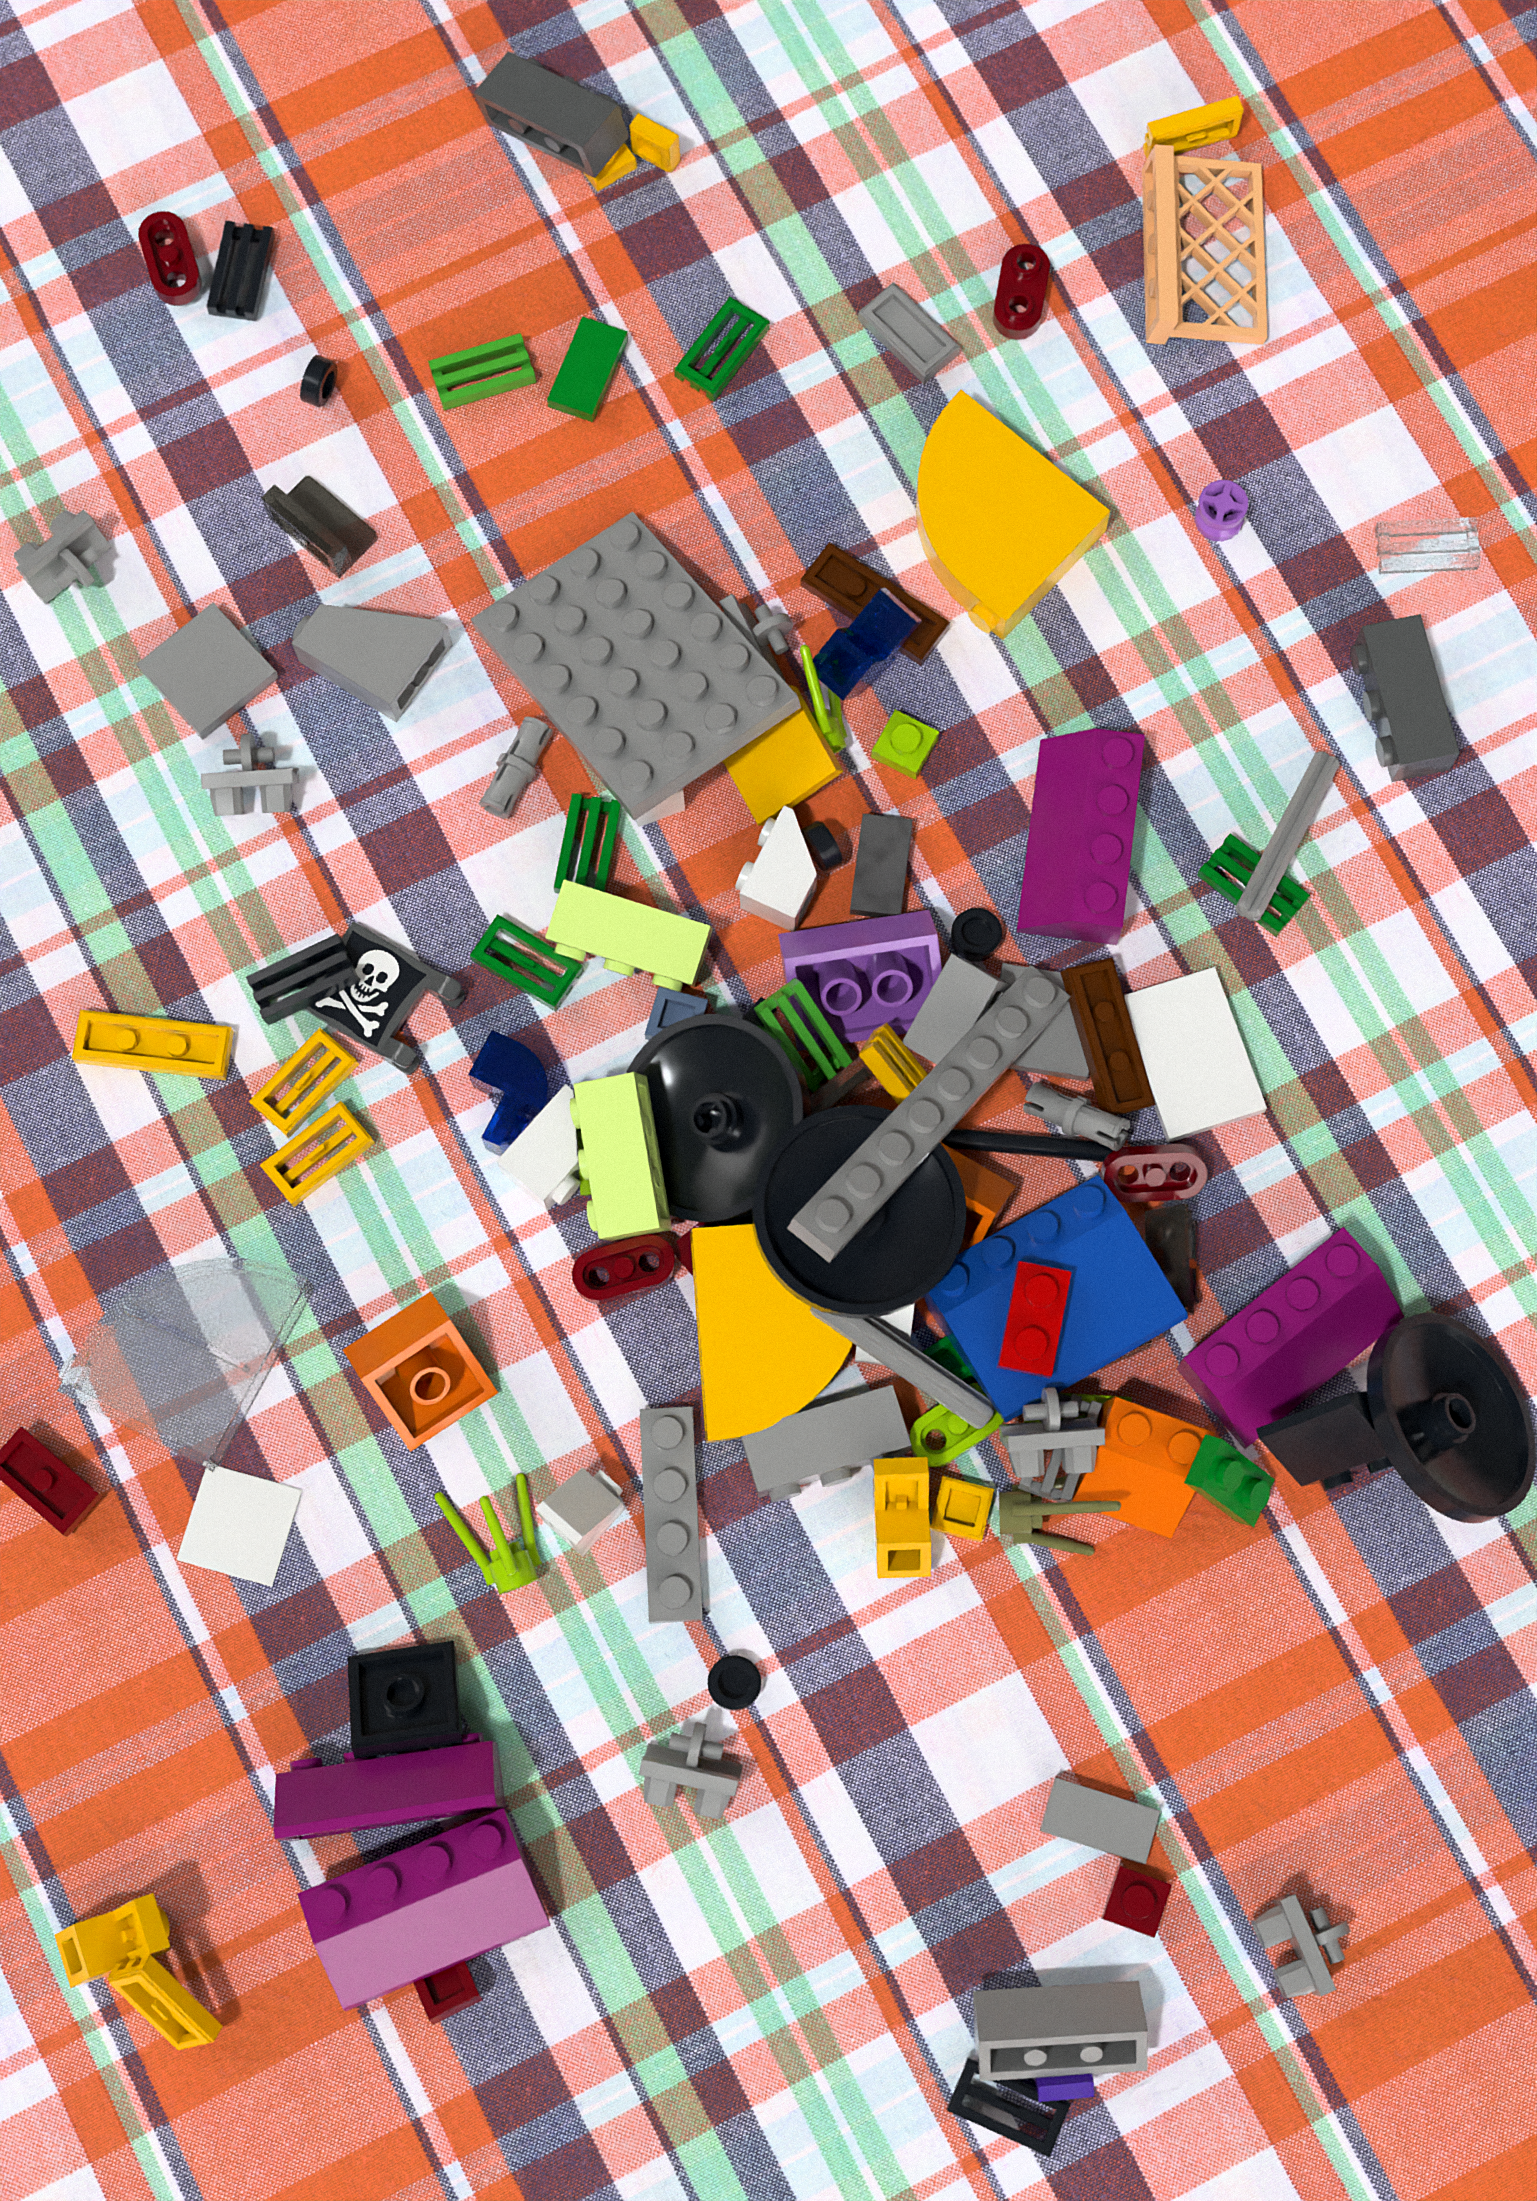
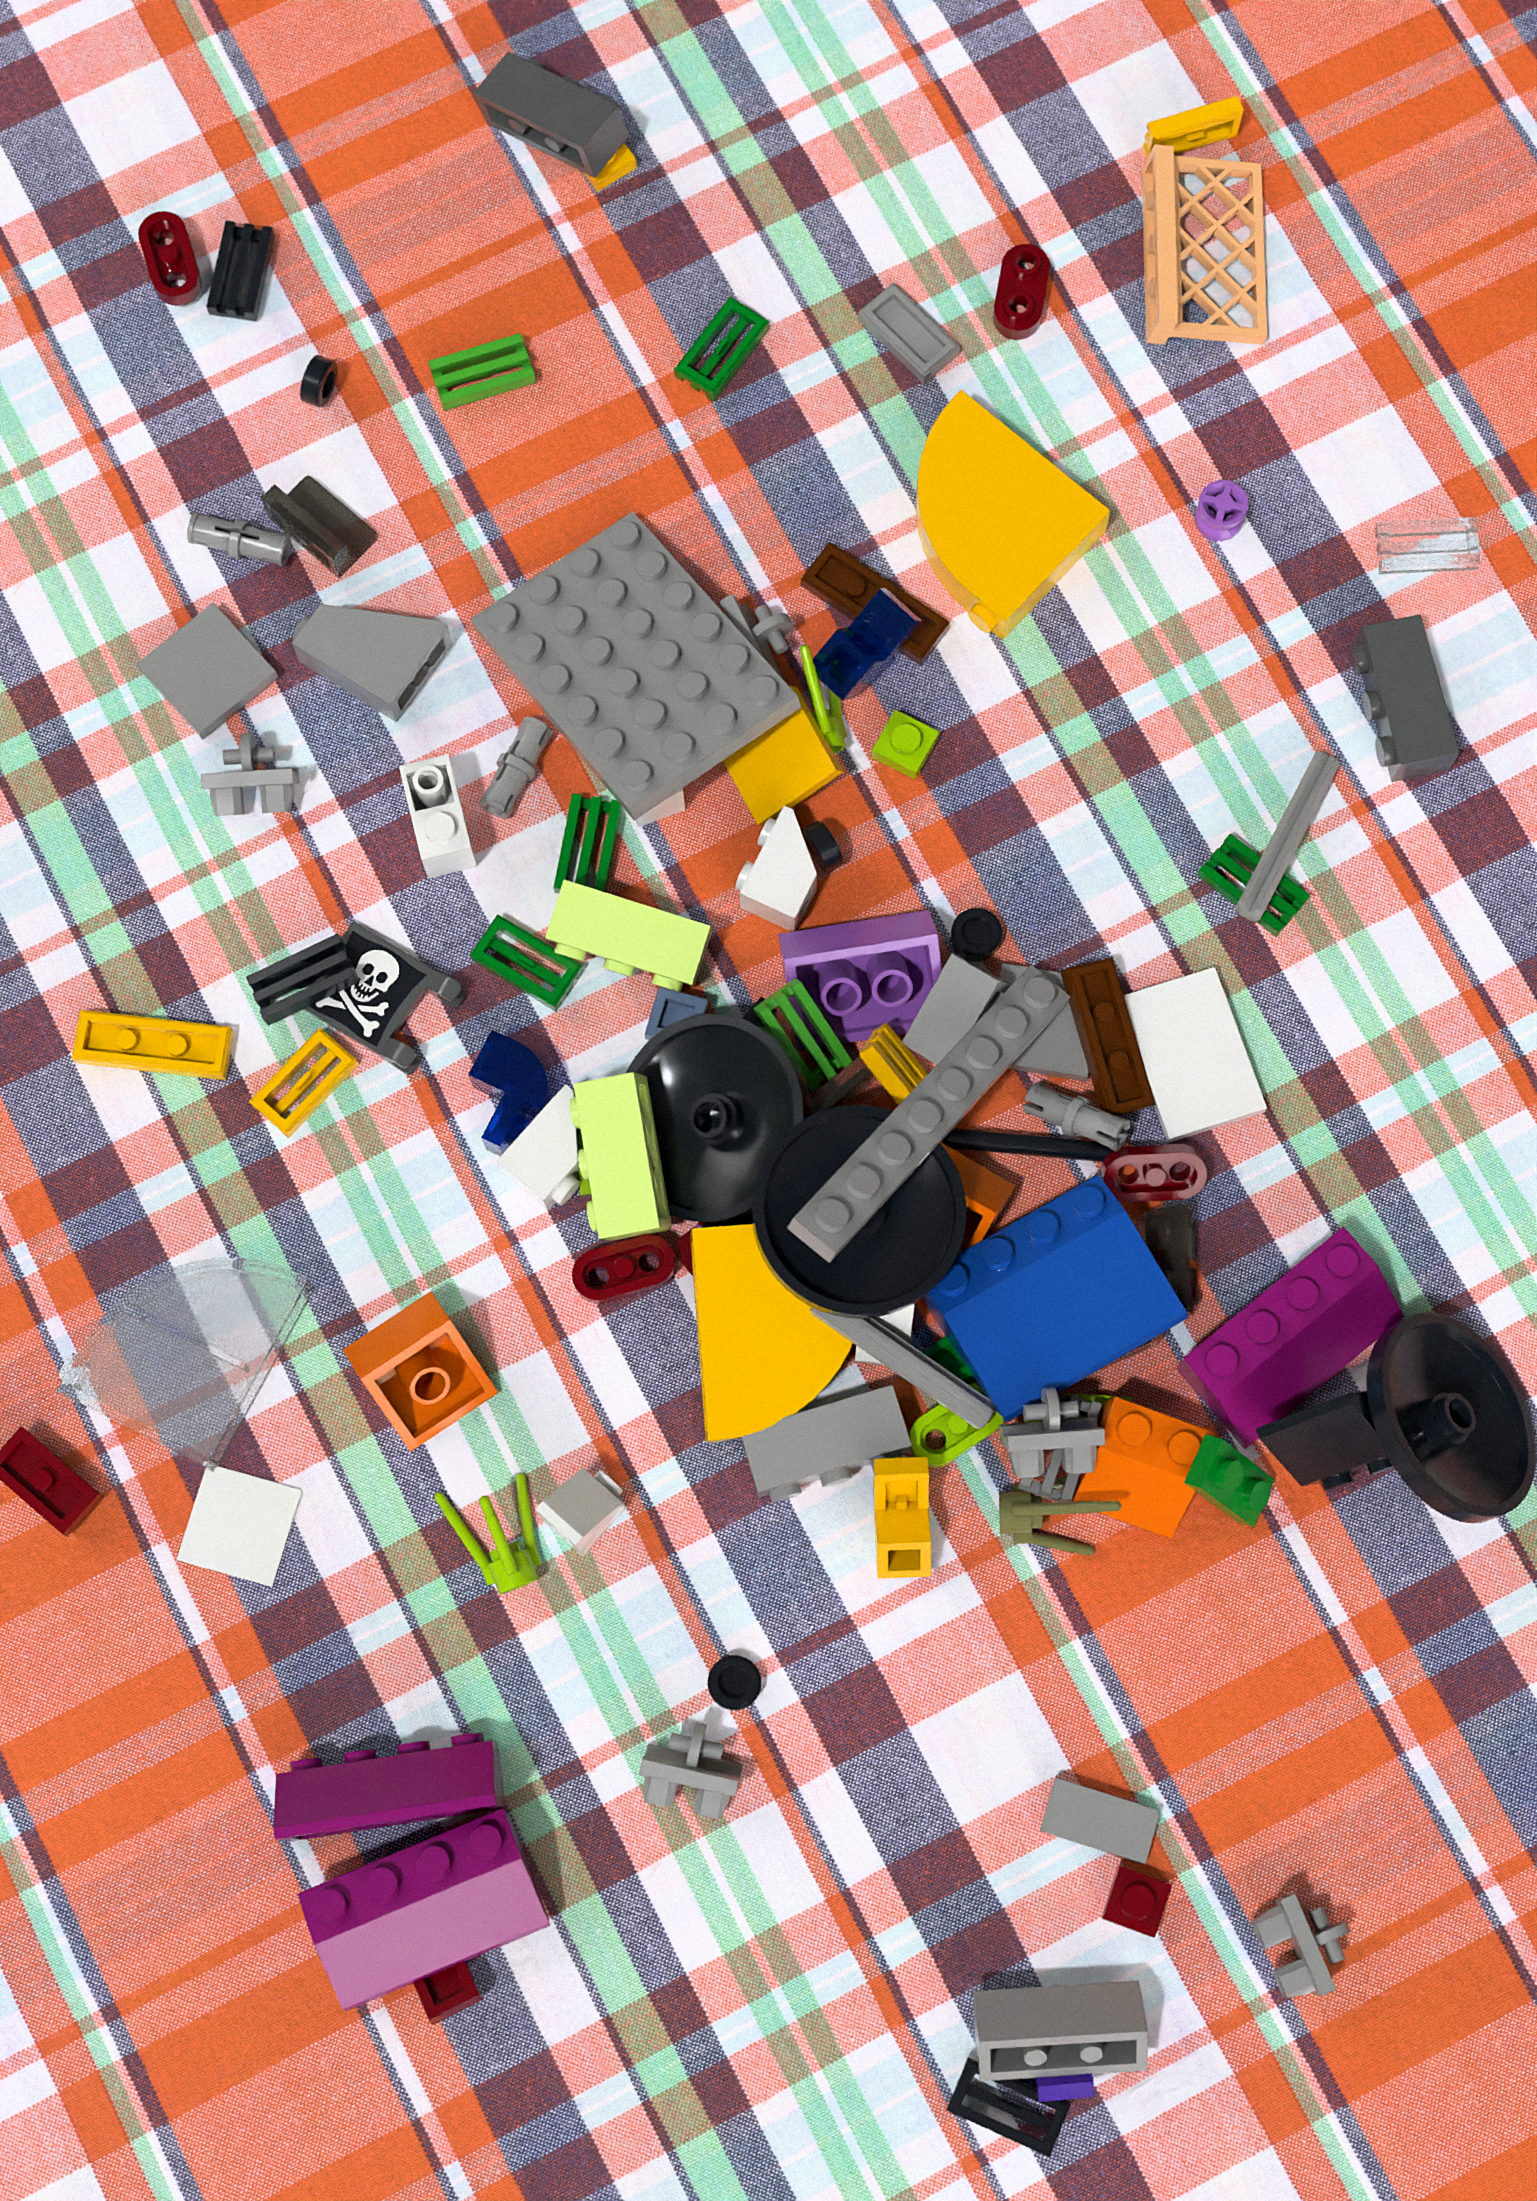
light grey hips [14,510,112,604] -> none
yellow brick [54,1893,170,1988] -> none
yellow tile [107,1954,223,2050] -> none
yellow tile [260,1101,375,1207] -> none
black tile [347,1640,463,1759] -> none
green tile [547,316,628,422] -> none
yellow tile [629,113,680,173] -> none
light grey plate [640,1406,703,1624] -> none
flat silver tile [850,814,913,918] -> none
yellow tile [930,1476,994,1543] -> none
red plate [997,1261,1072,1379] -> none
magenta slope [1016,728,1145,945] -> none
none -> light grey pin [187,512,292,567]
none -> white slope [399,754,477,879]

